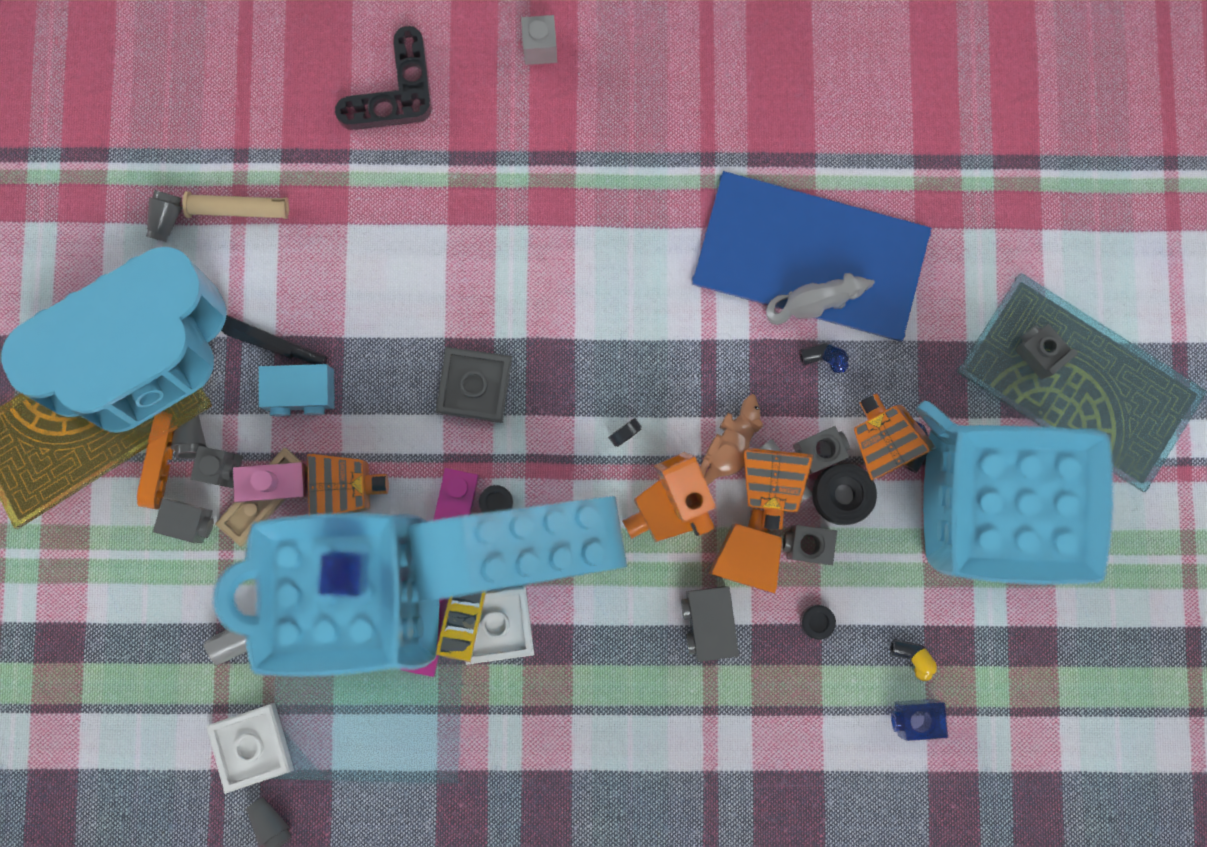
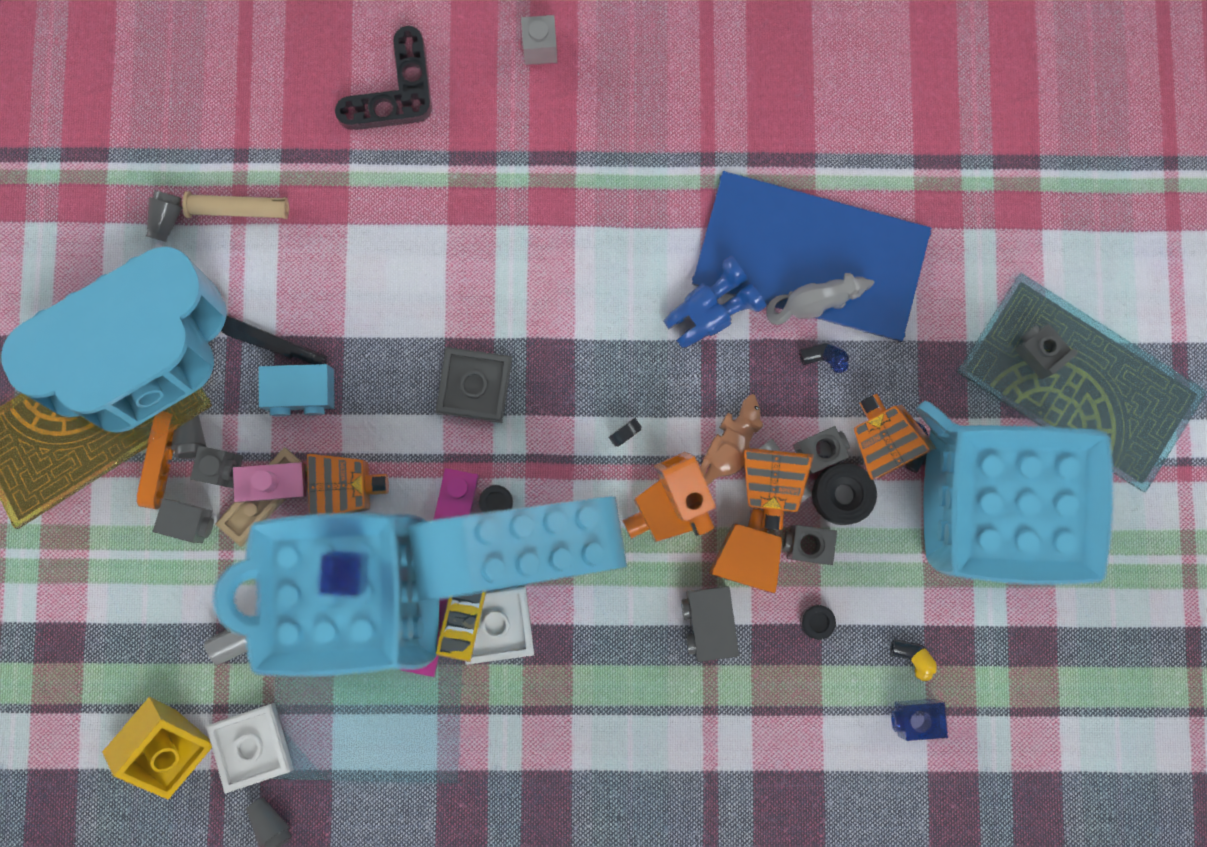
none -> yellow slope [102,697,212,800]
none -> blue piece [663,255,767,348]

